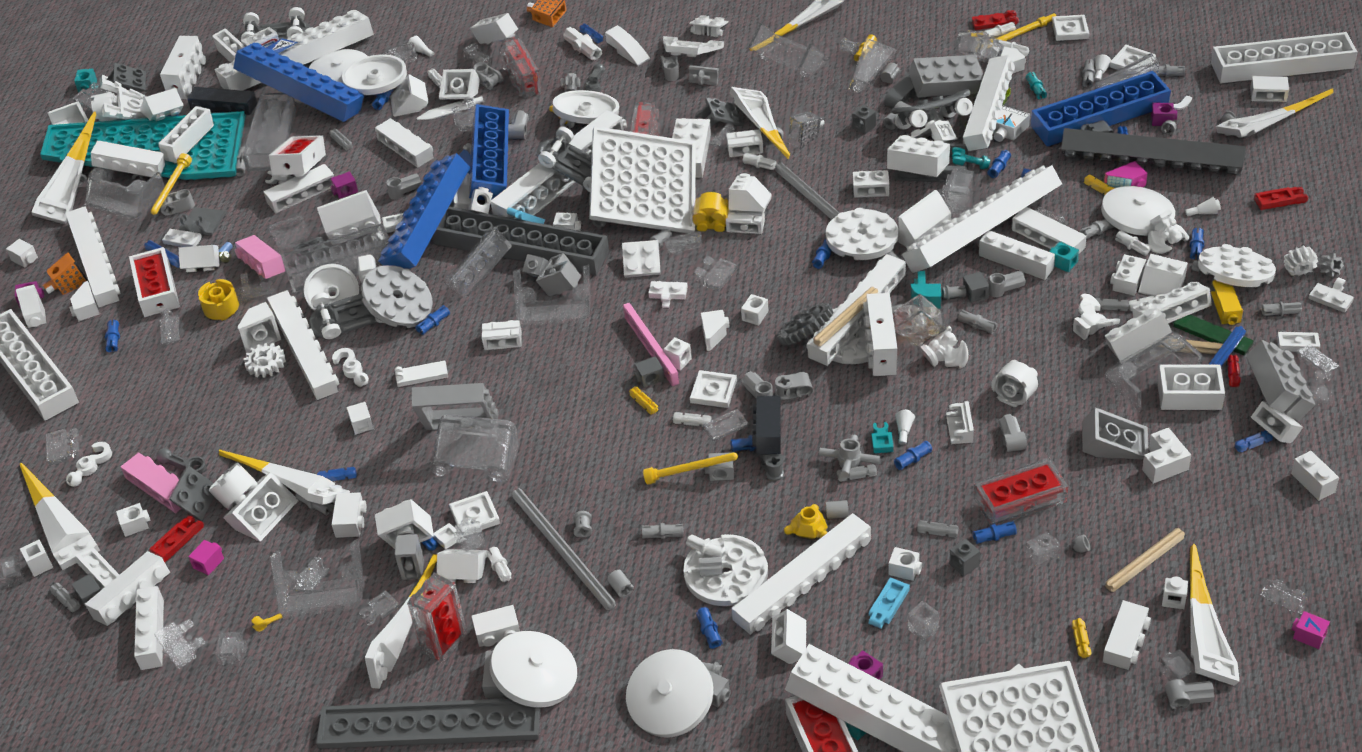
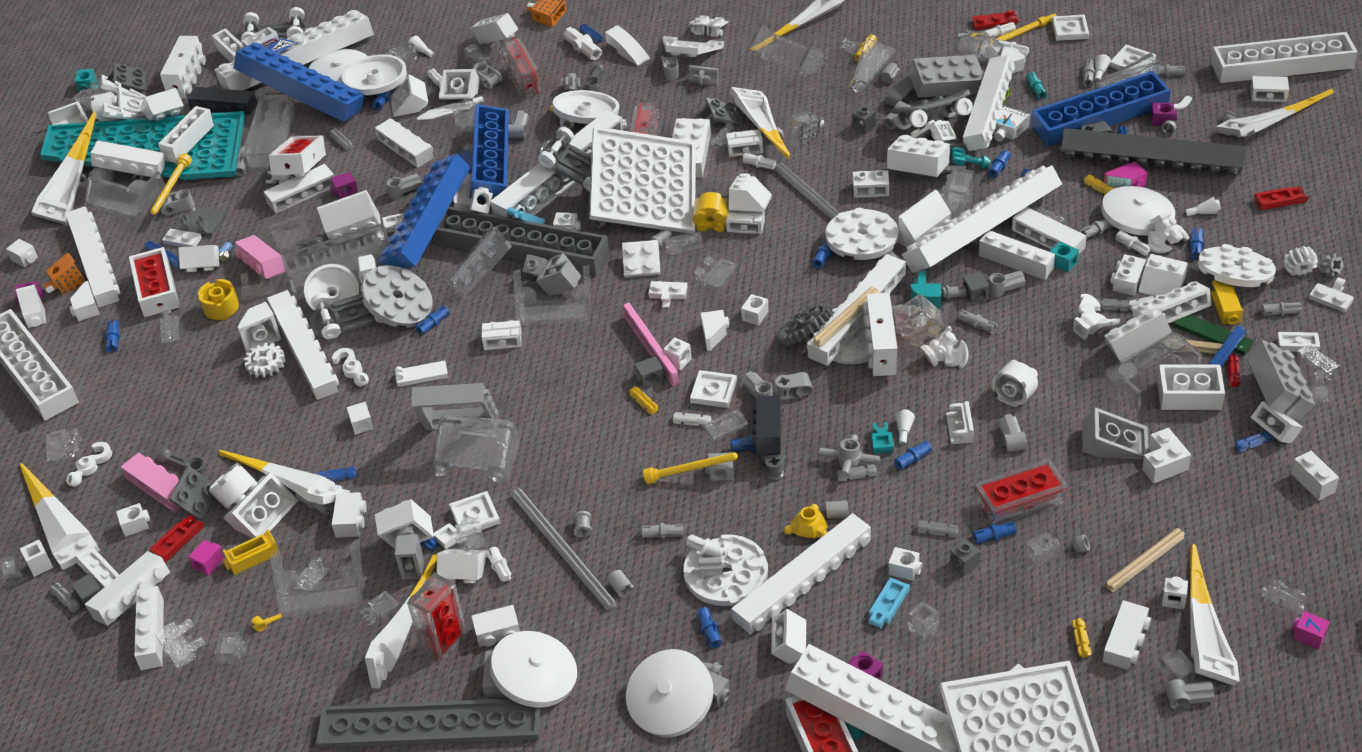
none -> yellow window [223,529,280,575]

